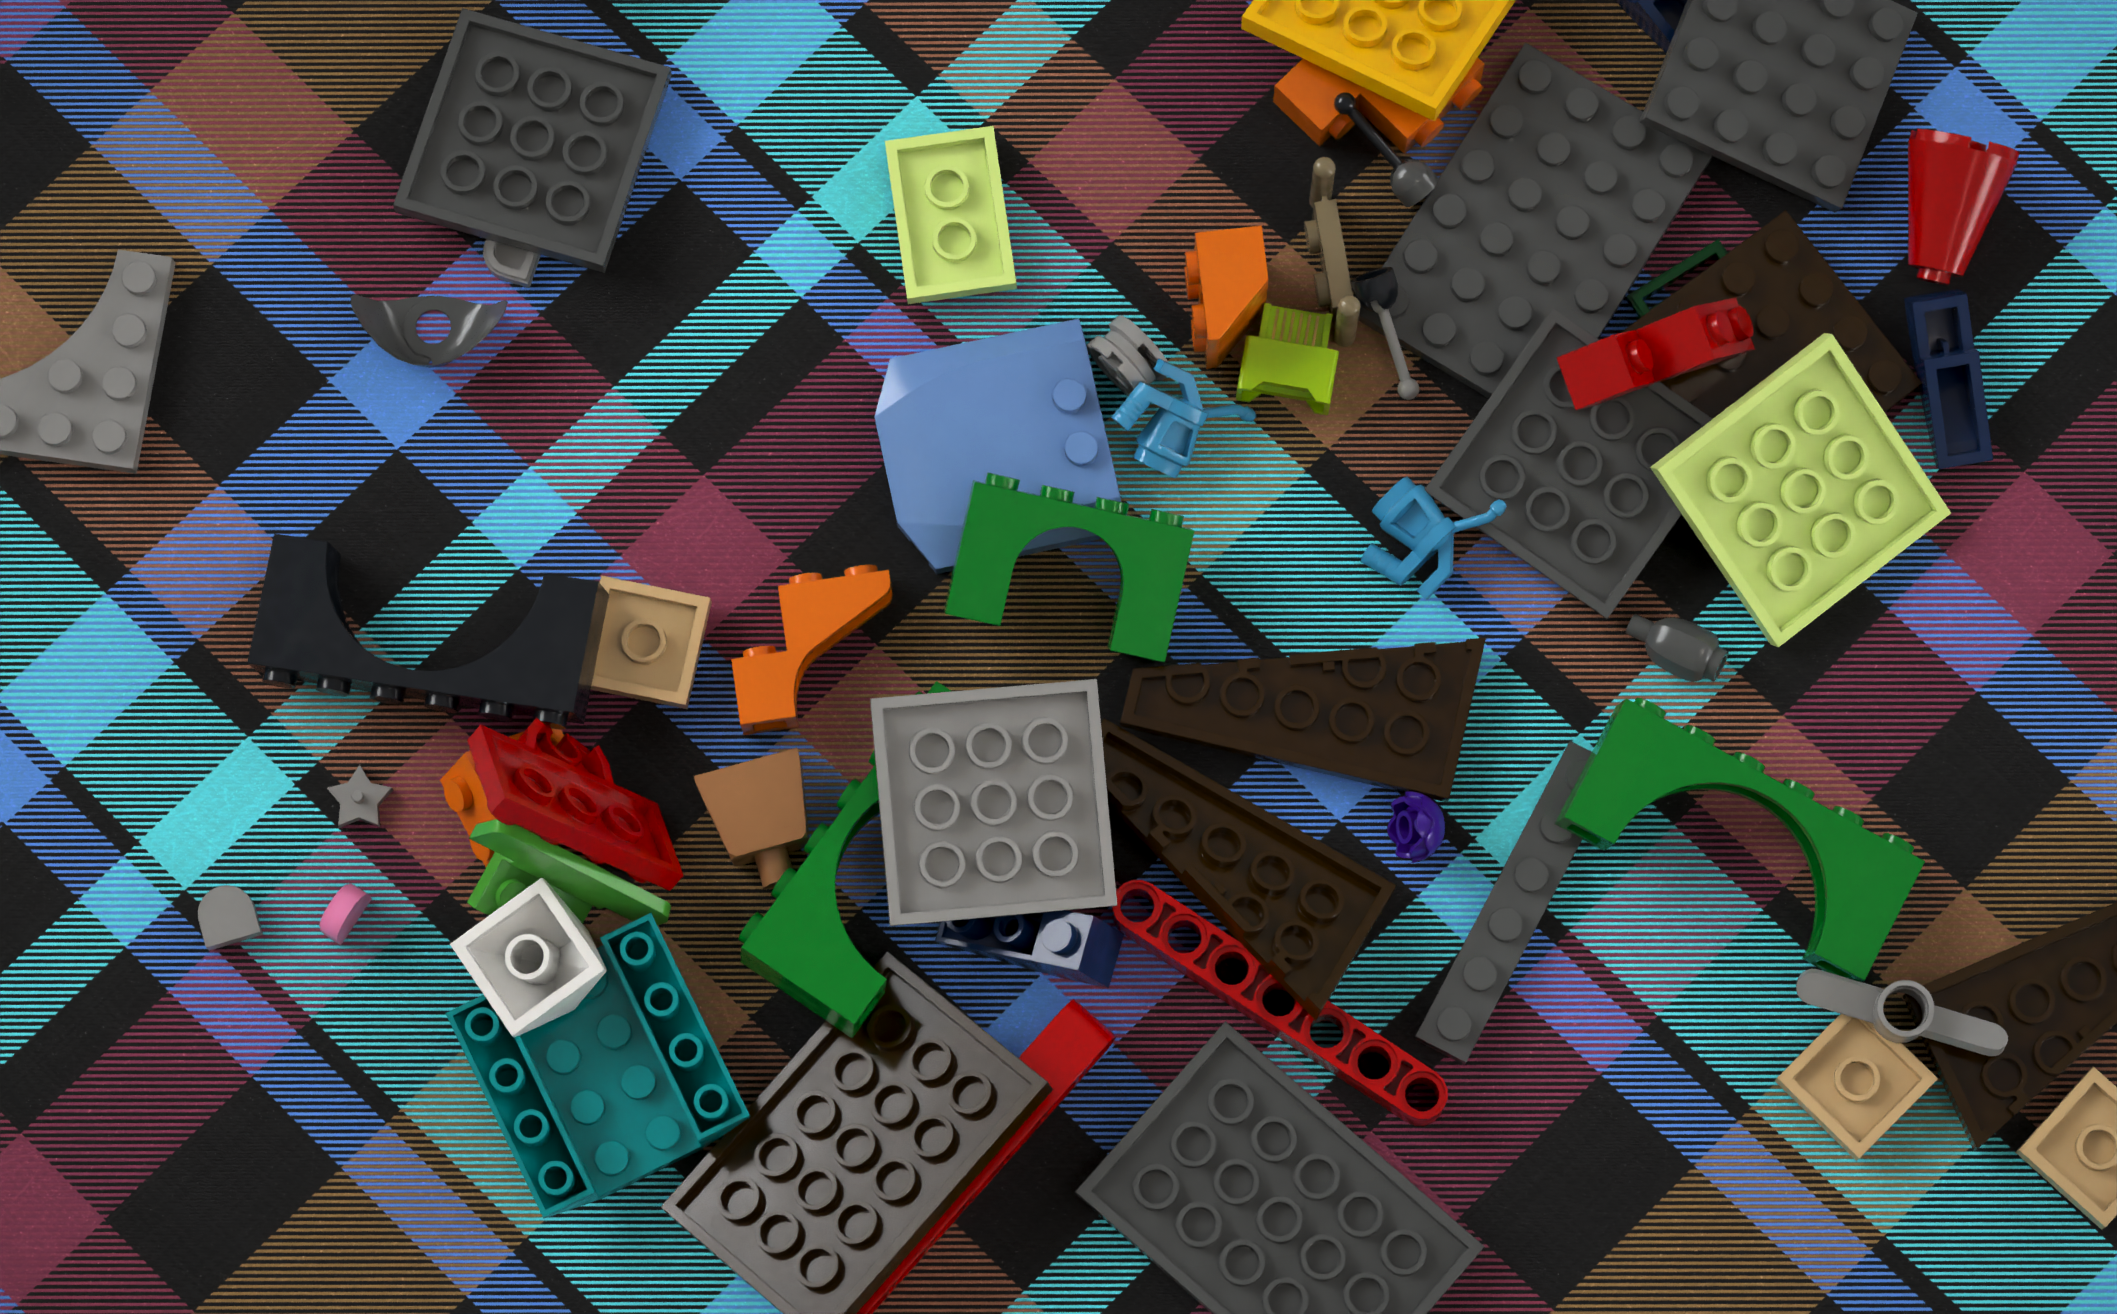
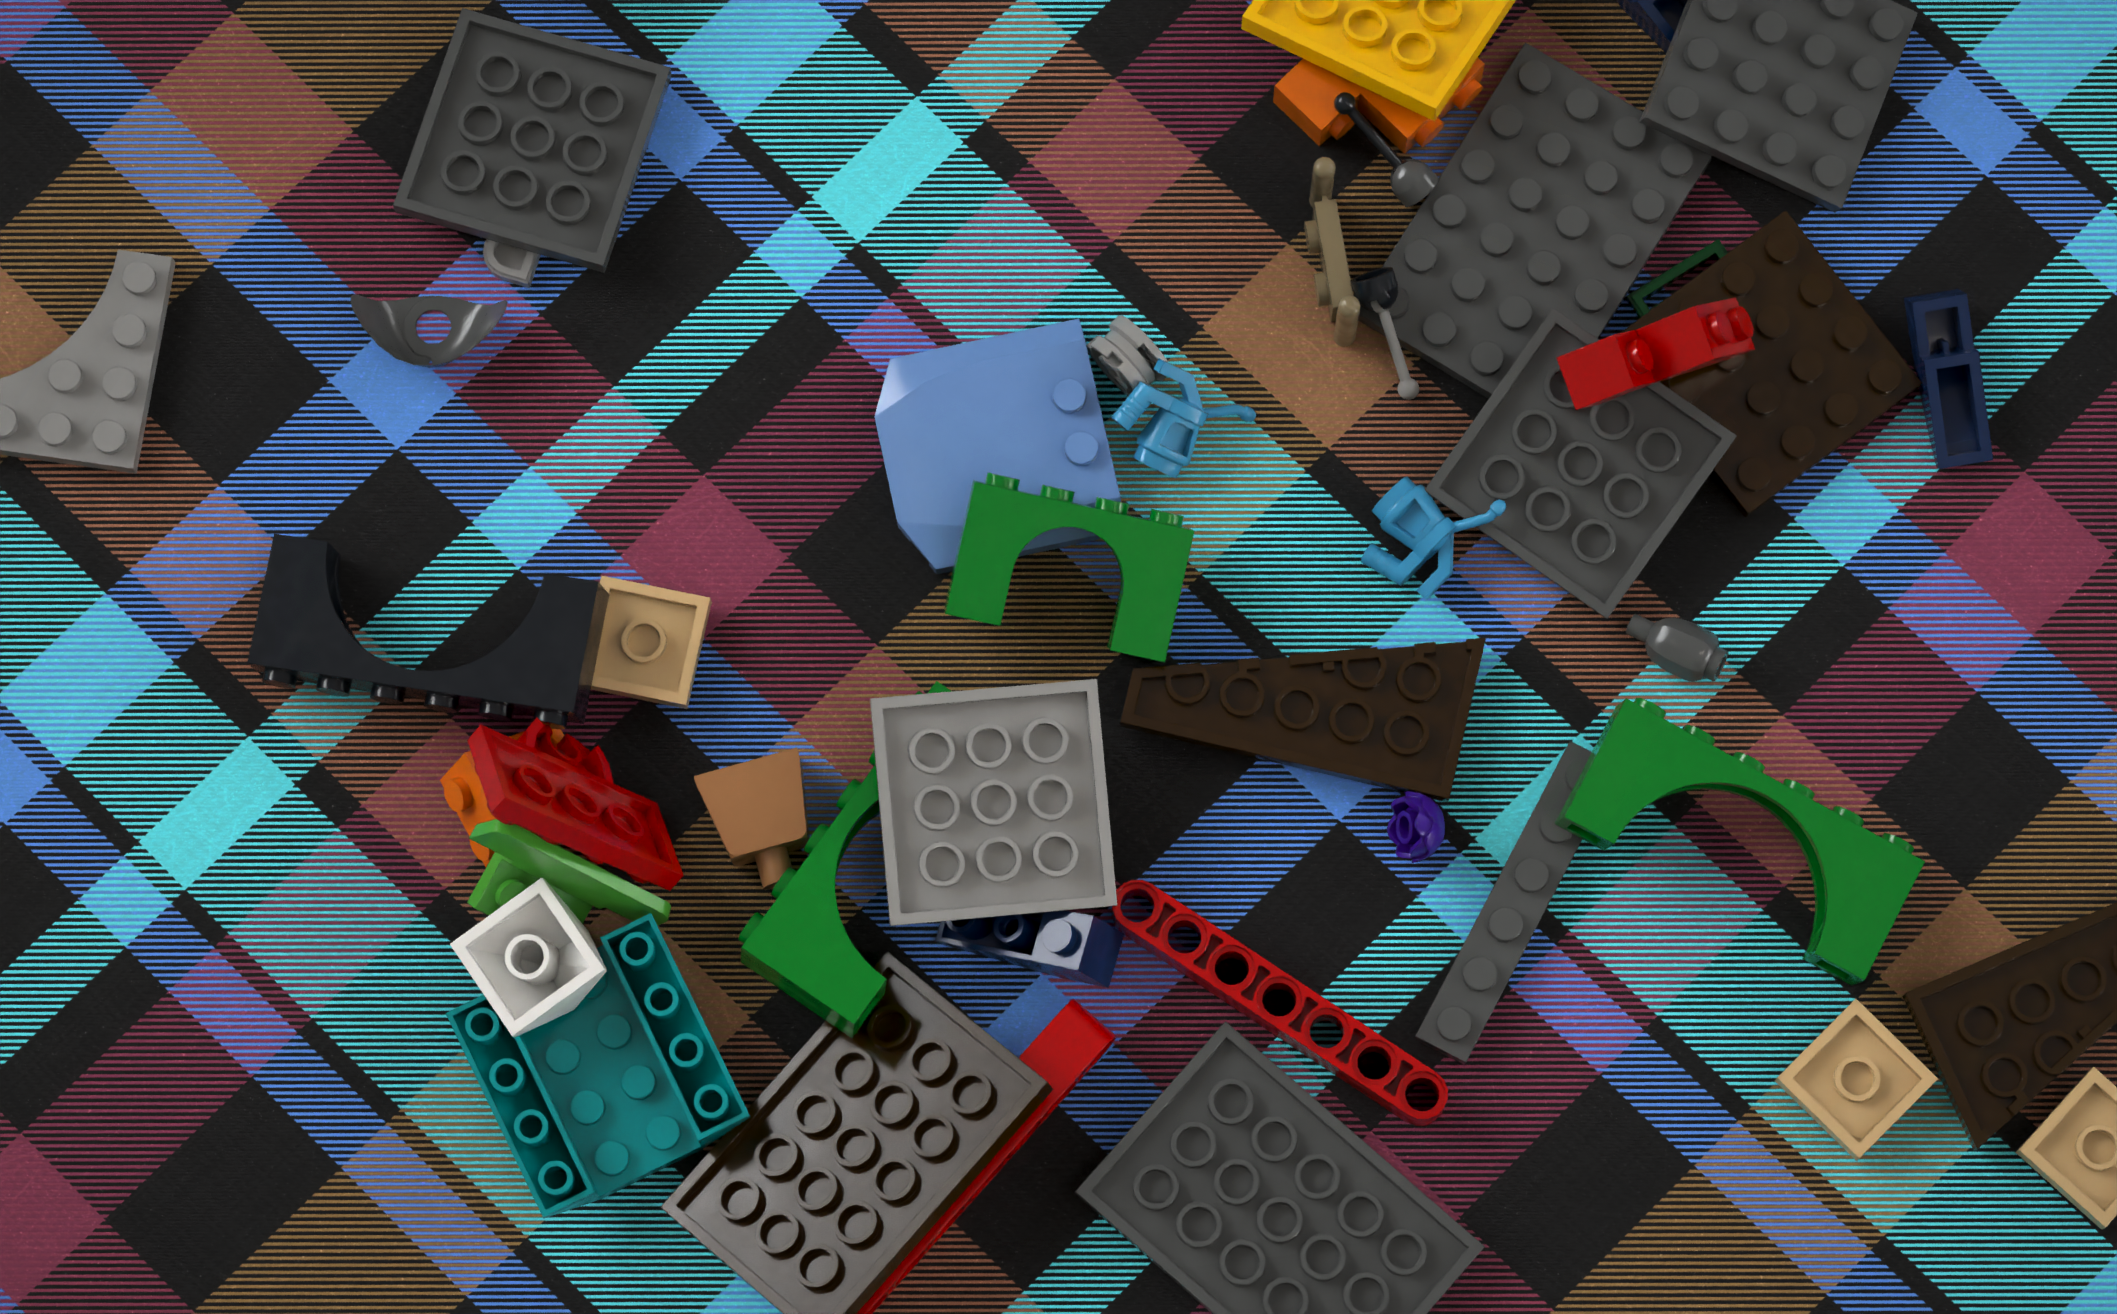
light grey tile [198,885,263,951] -> none
bright pink tile [319,883,372,945] -> none
light grey piece [327,764,393,828] -> none
orange arch [731,565,893,735] -> none
yellowish green plate [885,126,1017,304] -> none
dark brown wing [1101,718,1397,1021] -> none
orange slope [1184,225,1268,369] -> none
lime piece [1236,303,1339,415] -> none
yellowish green plate [1650,333,1951,648] -> none
light grey piece [1796,969,2008,1056] -> none
red cone [1908,129,2020,285] -> none

